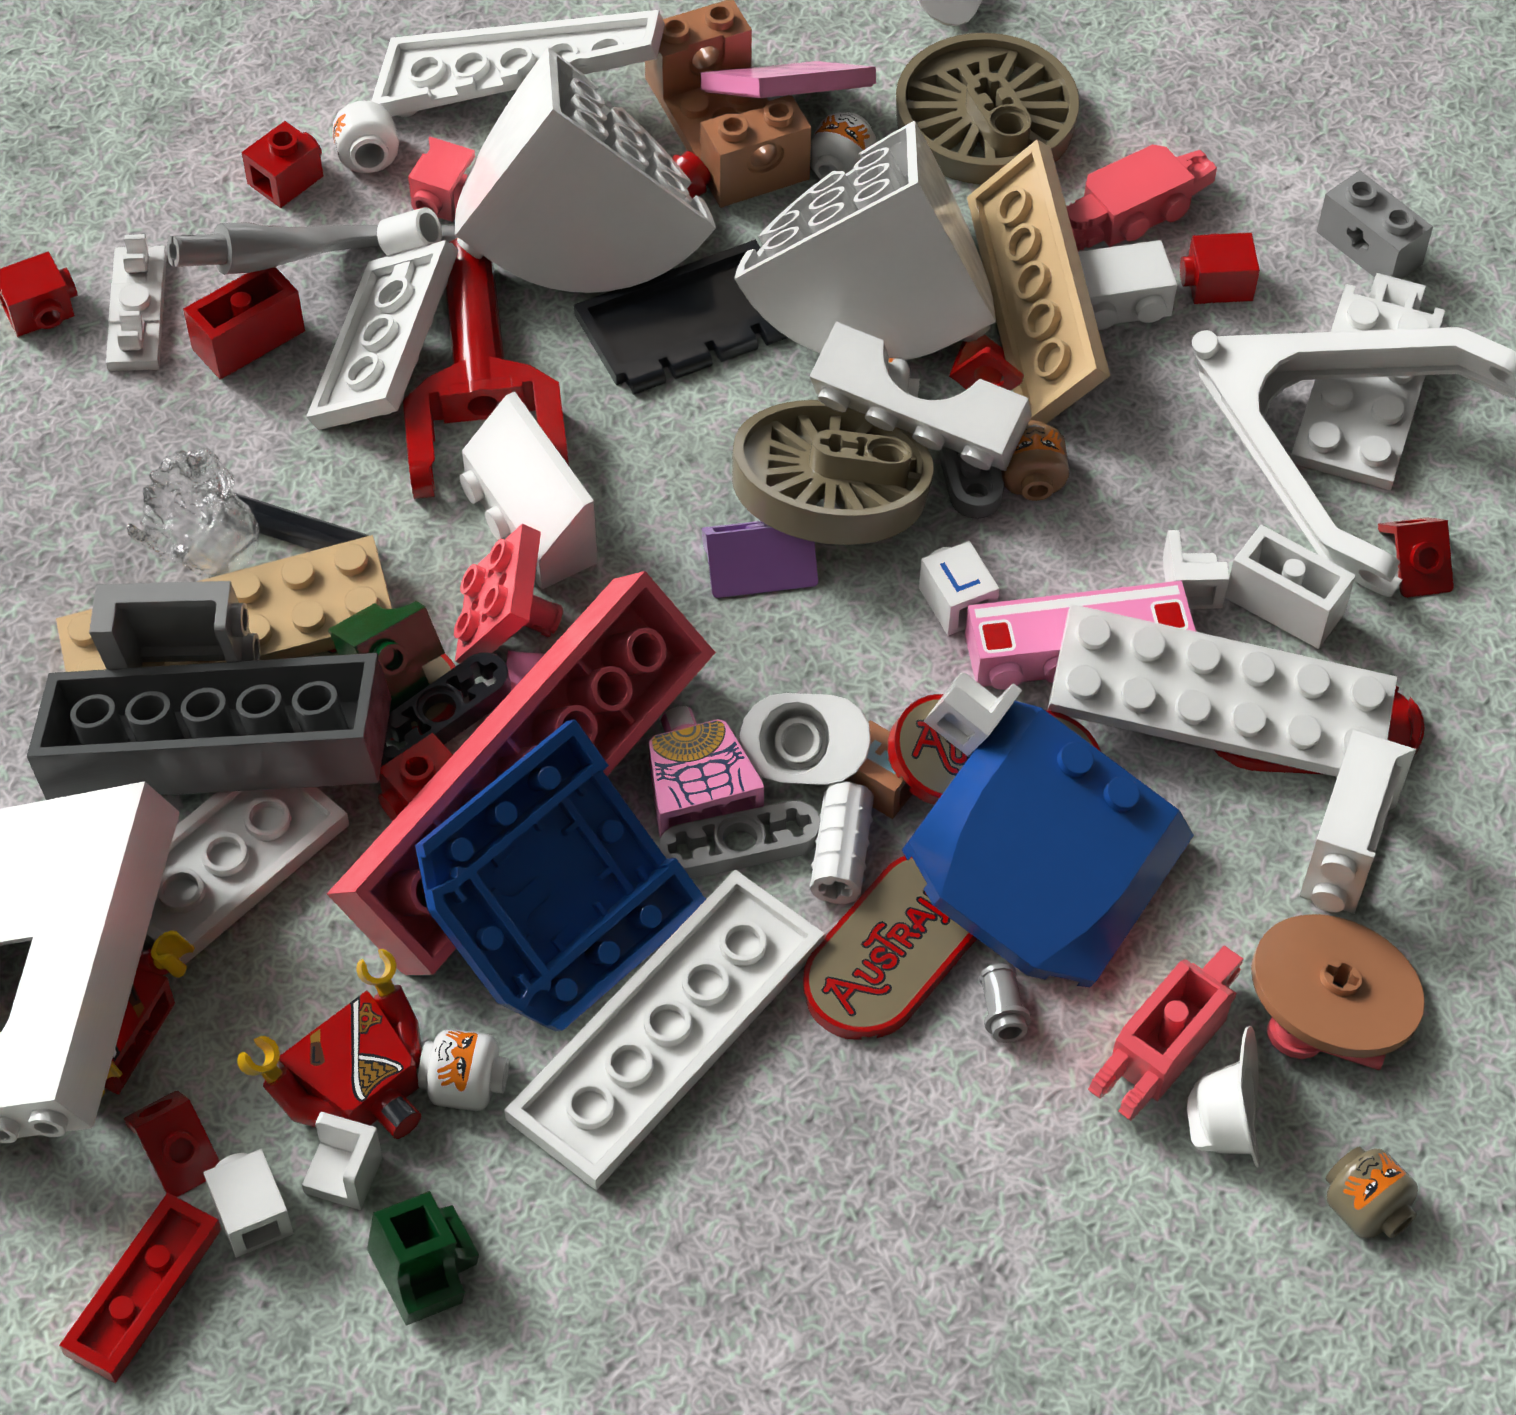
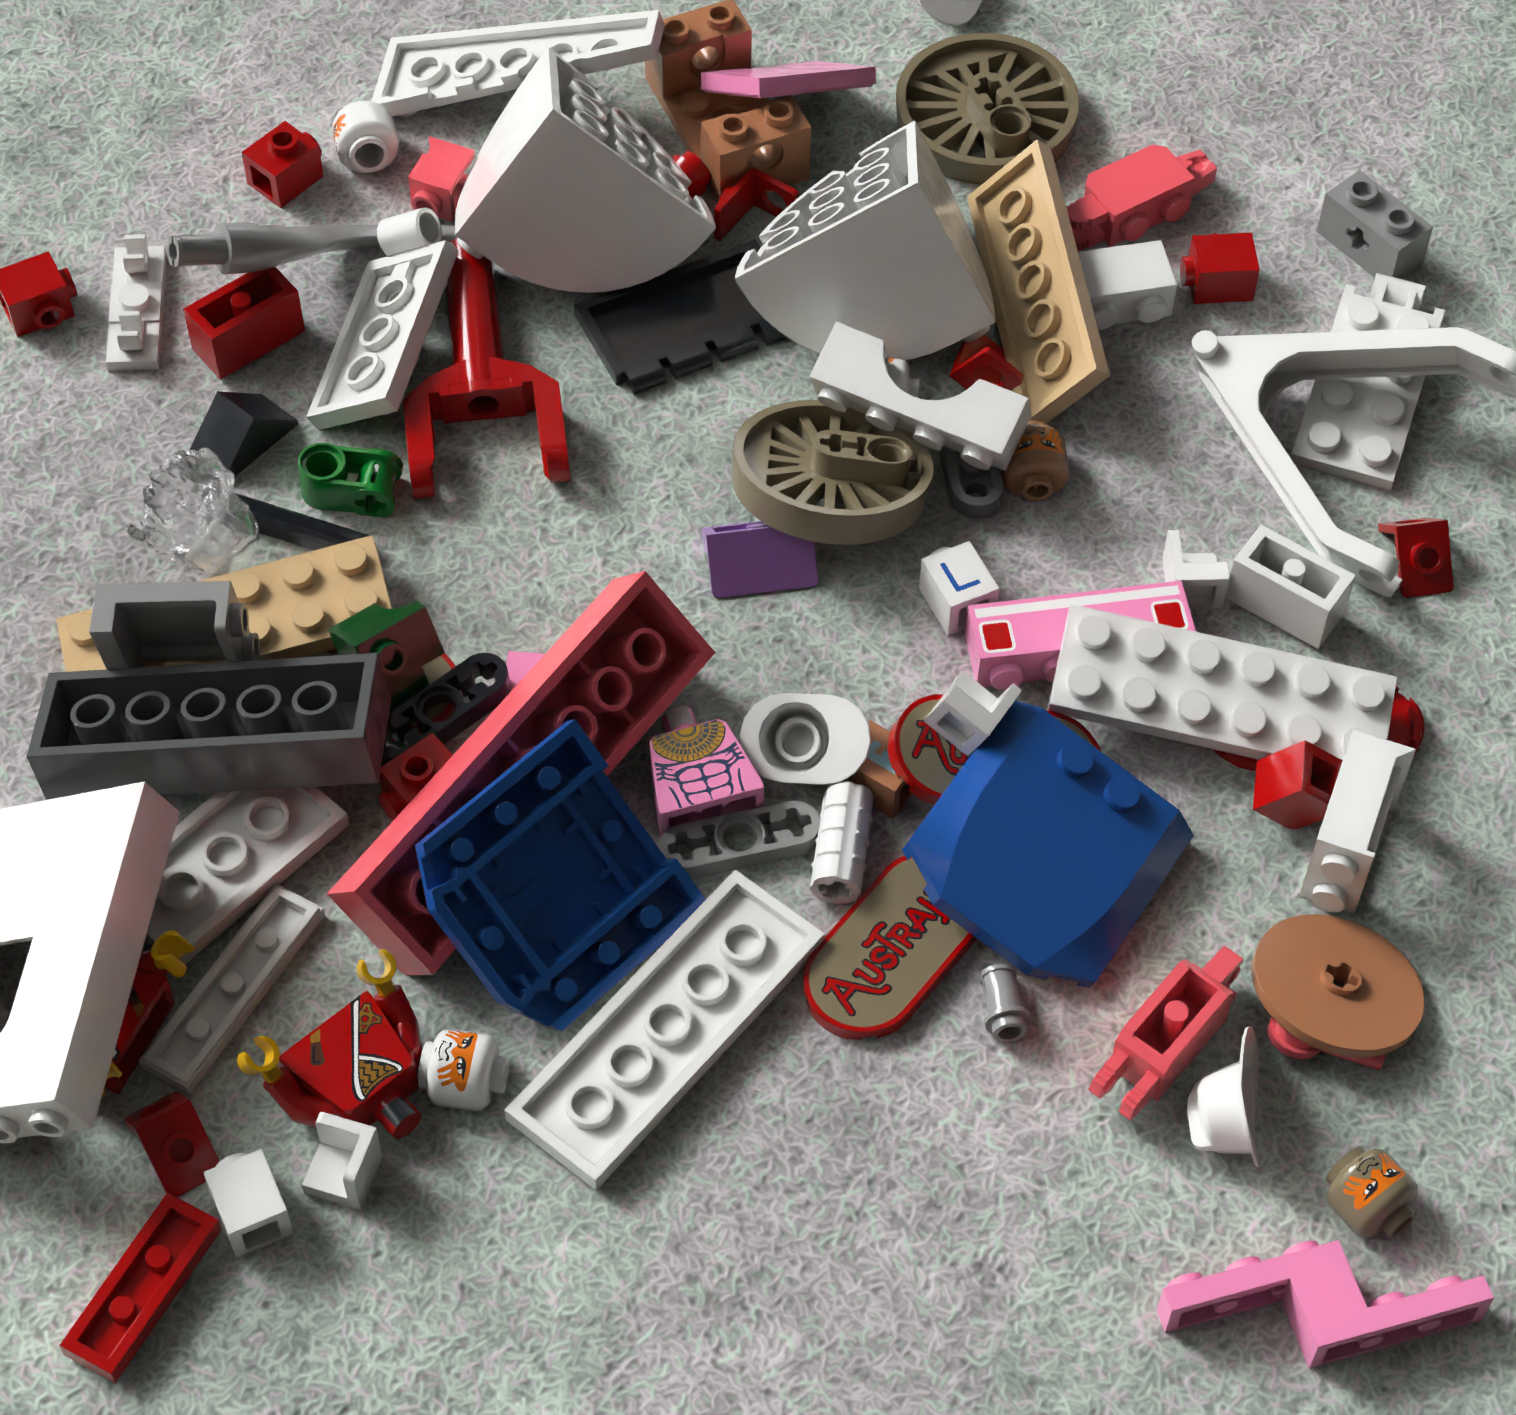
dark green brick [367,1191,479,1326] -> none
coral plate [454,523,563,663] -> none
white slope [460,392,597,590] -> none
white head [810,112,877,179] -> none
none -> white tile [139,883,325,1095]
none -> black slope [187,391,299,486]
none -> green piece [298,443,403,518]
none -> red bracket [714,167,799,241]
none -> bright pink bracket [1157,1240,1494,1369]
none -> red brick [1253,740,1343,829]

